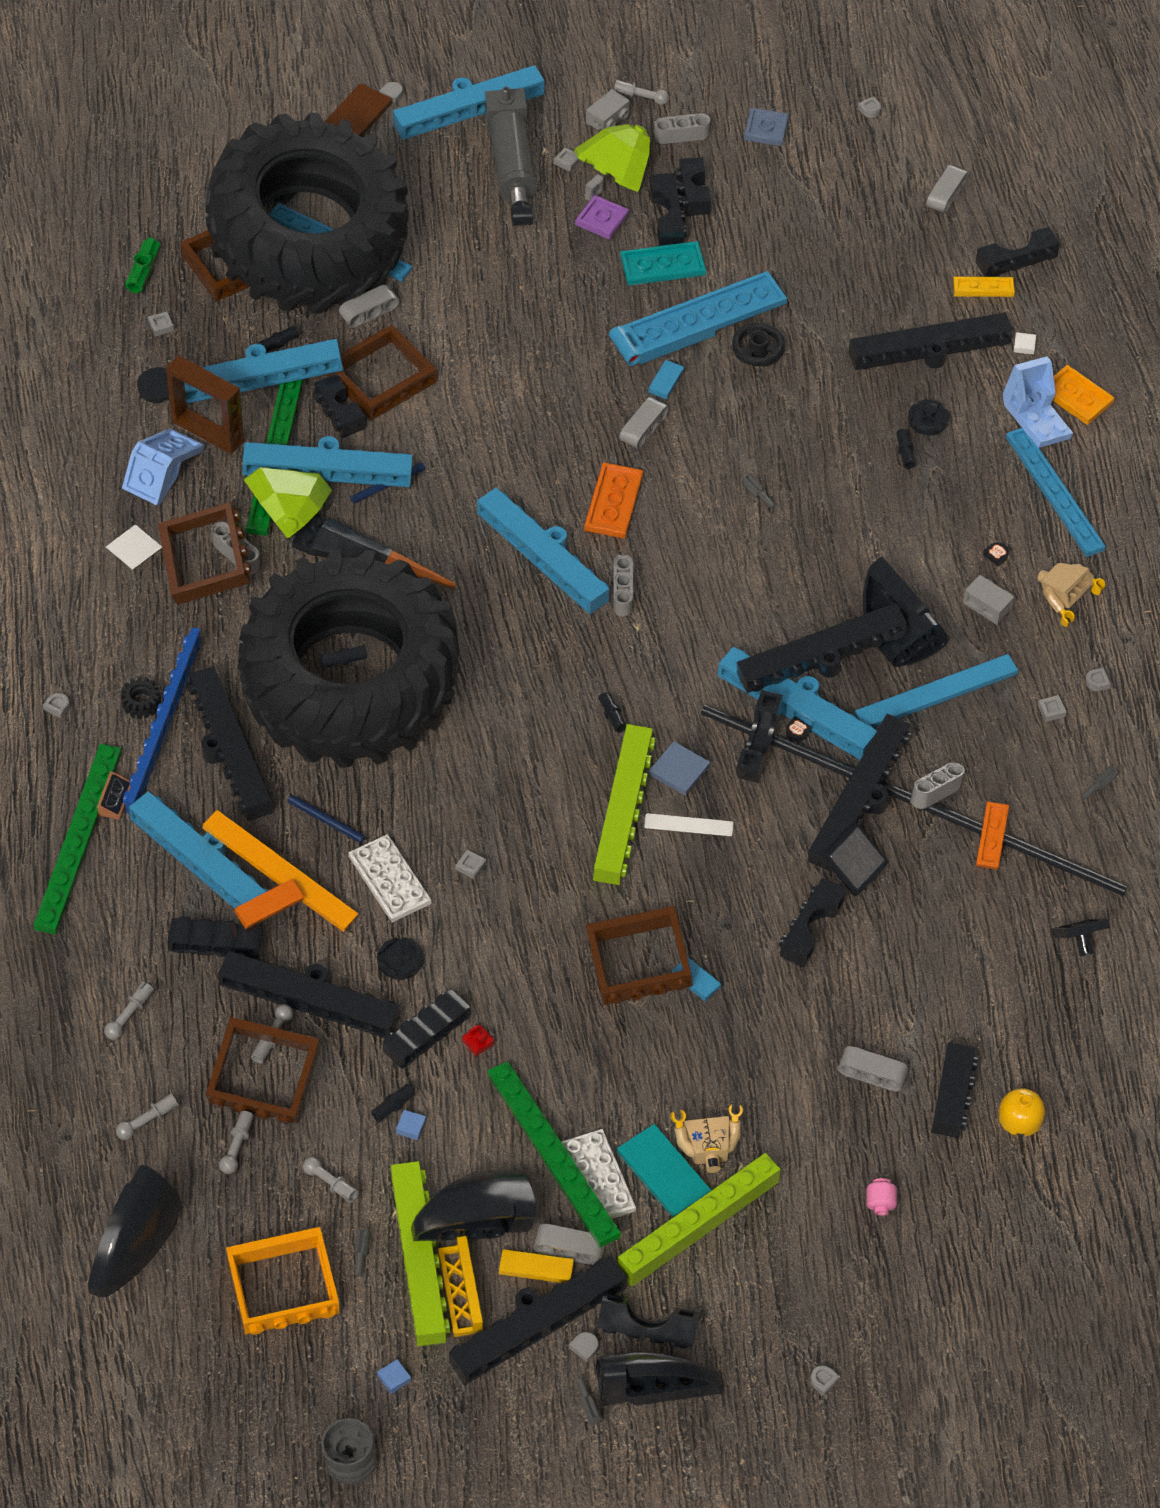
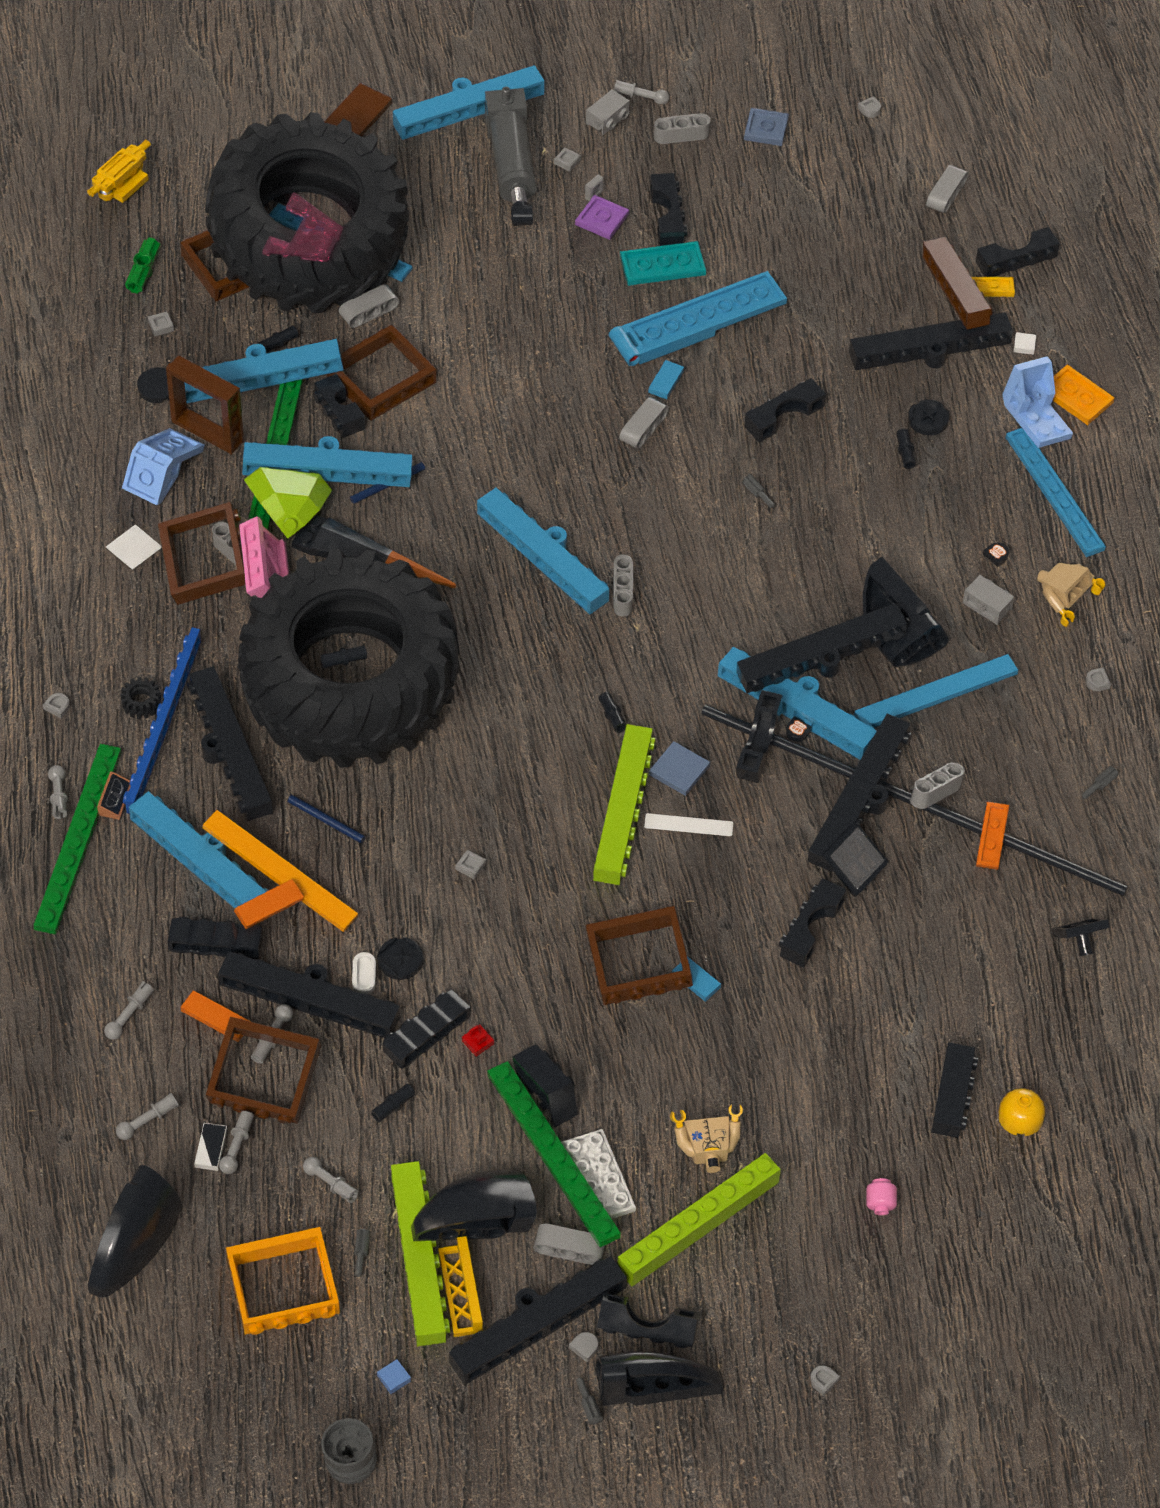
white tile [348,834,431,922] -> none
light grey tile [379,82,402,103] -> none
medium blue tile [396,1110,426,1140] -> none
yellow tile [499,1249,574,1283] -> none
lime brick [574,124,650,192] -> none
orange tile [584,462,644,539] -> none
teal tile [617,1124,712,1218] -> none
black arch [676,157,711,216] -> none
black wheel [732,323,785,367] -> none
light grey beam [838,1046,909,1091] -> none
light grey tile [1037,695,1066,722] -> none
none -> light grey pin [48,765,68,819]
none -> yellow piece [87,139,151,203]
none -> orange tile [180,990,251,1042]
none -> tile [194,1123,227,1171]
none -> bright pink fence [239,516,289,598]
none -> clear pink wing [262,192,343,262]
none -> white tile [352,952,376,994]
none -> black wedge [512,1044,578,1127]
none -> black arch [744,378,826,442]
none -> brick [922,237,992,329]

